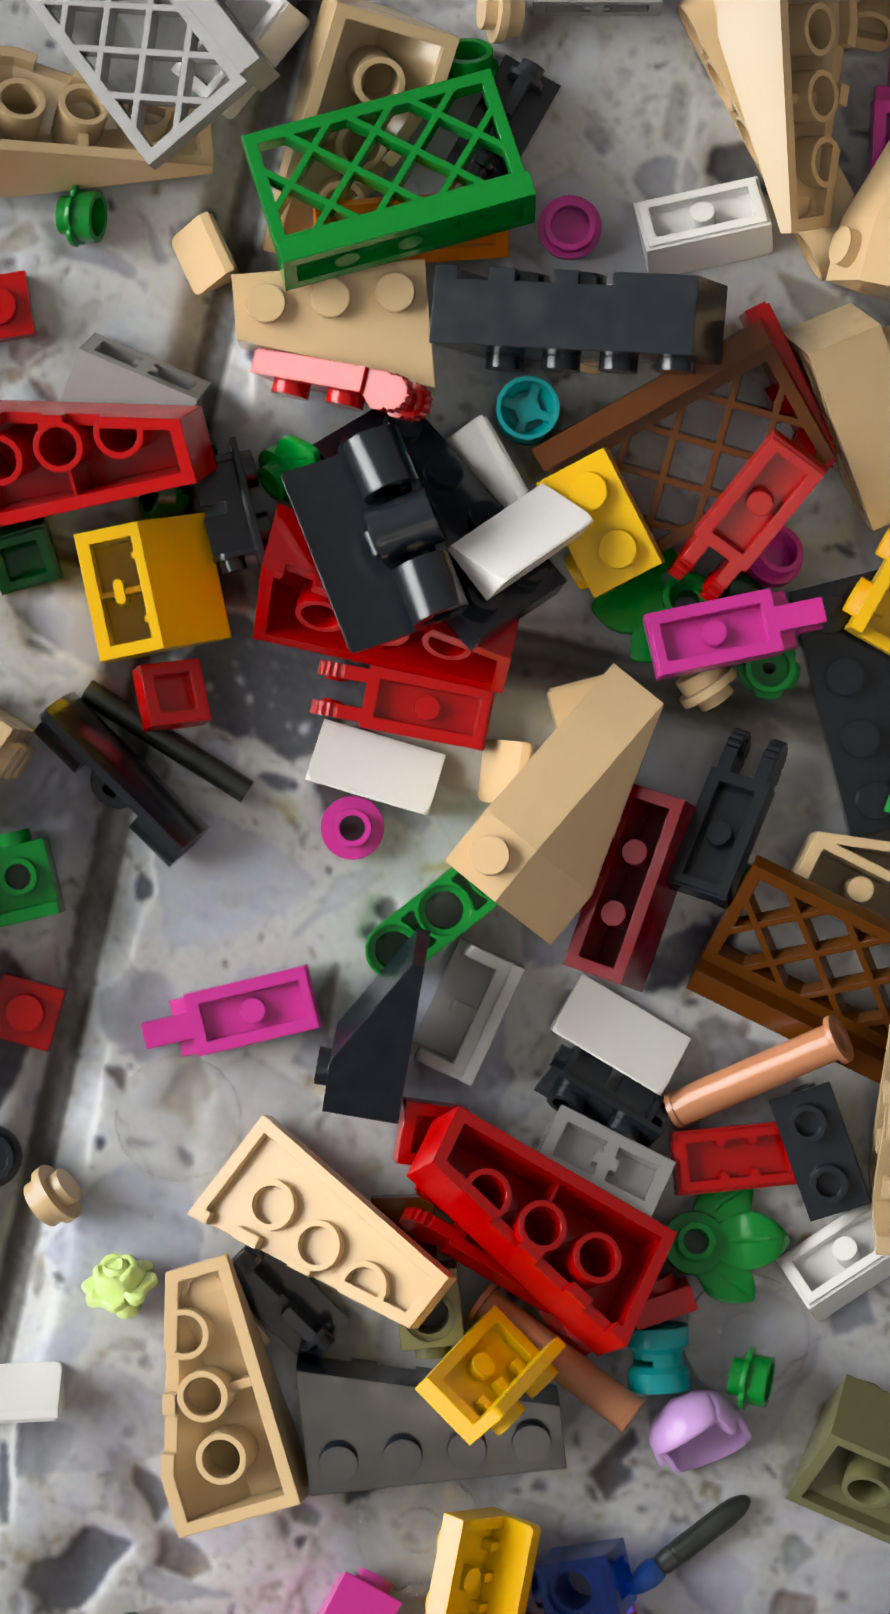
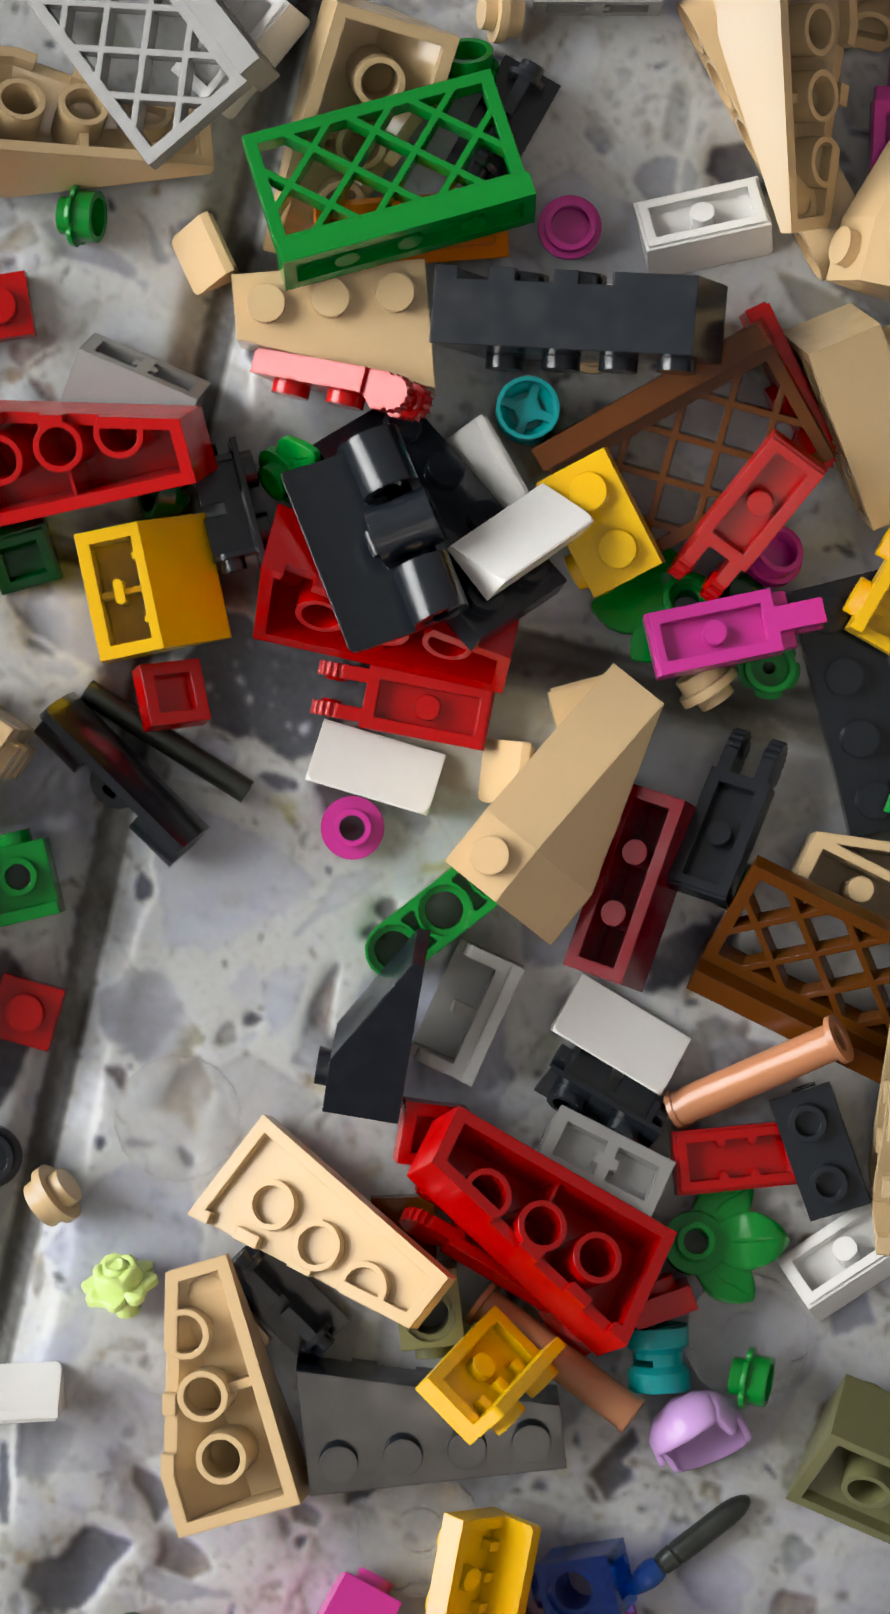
dark pink hinge [140,964,322,1057] -> none

